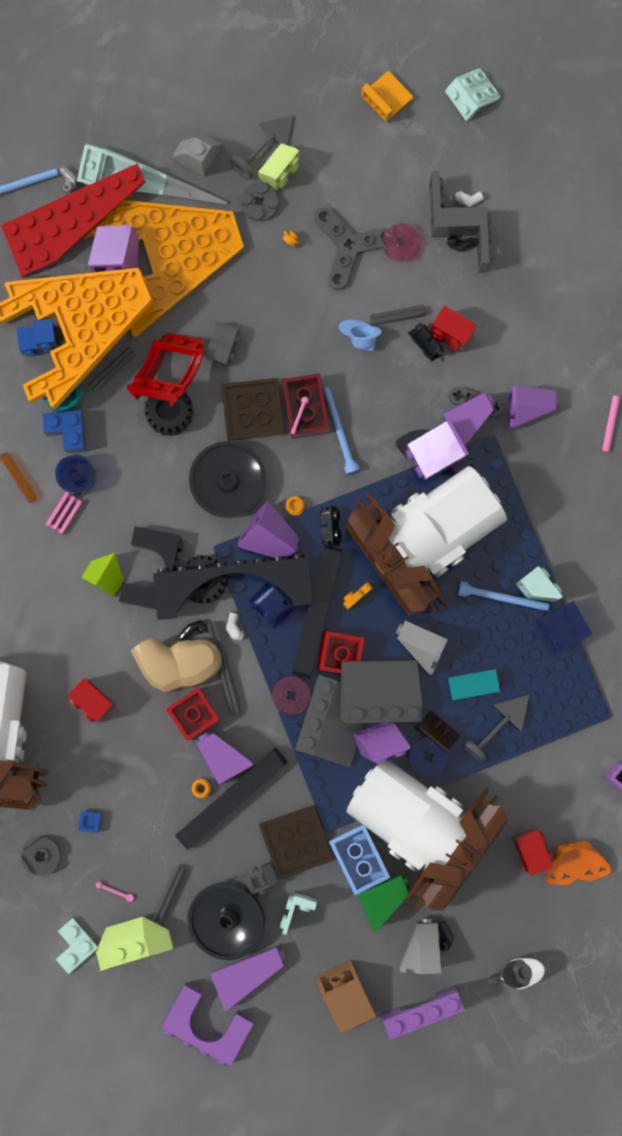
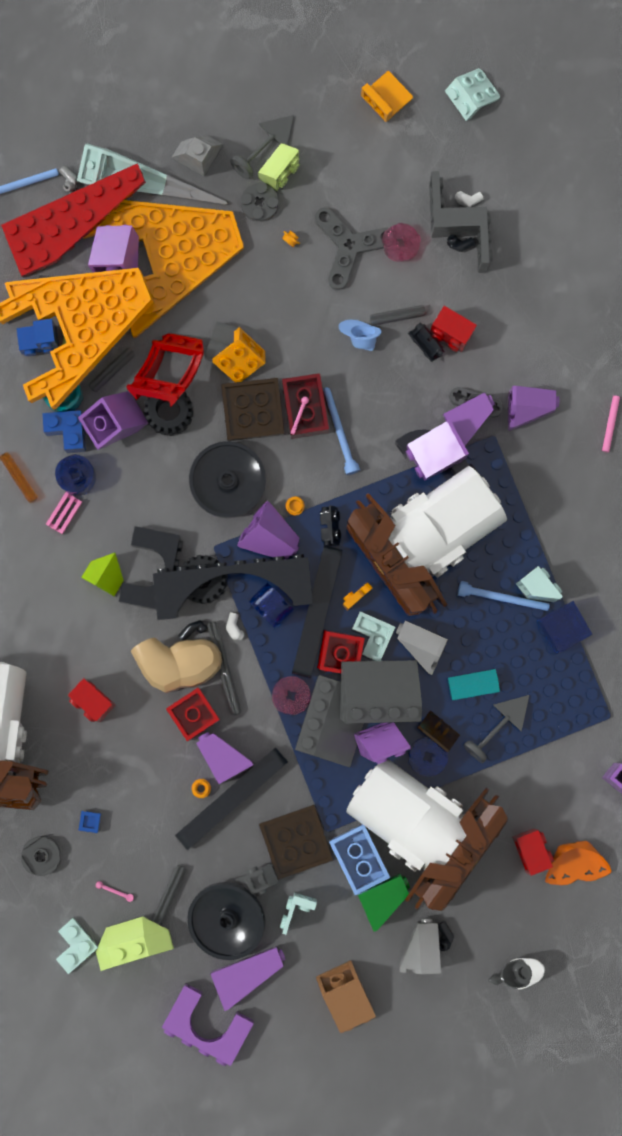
medium lavender arch [381,986,465,1040] -> none
none -> medium lavender slope [78,391,148,450]
none -> light orange bracket [212,327,265,382]
none -> light aqua plate [352,612,395,661]

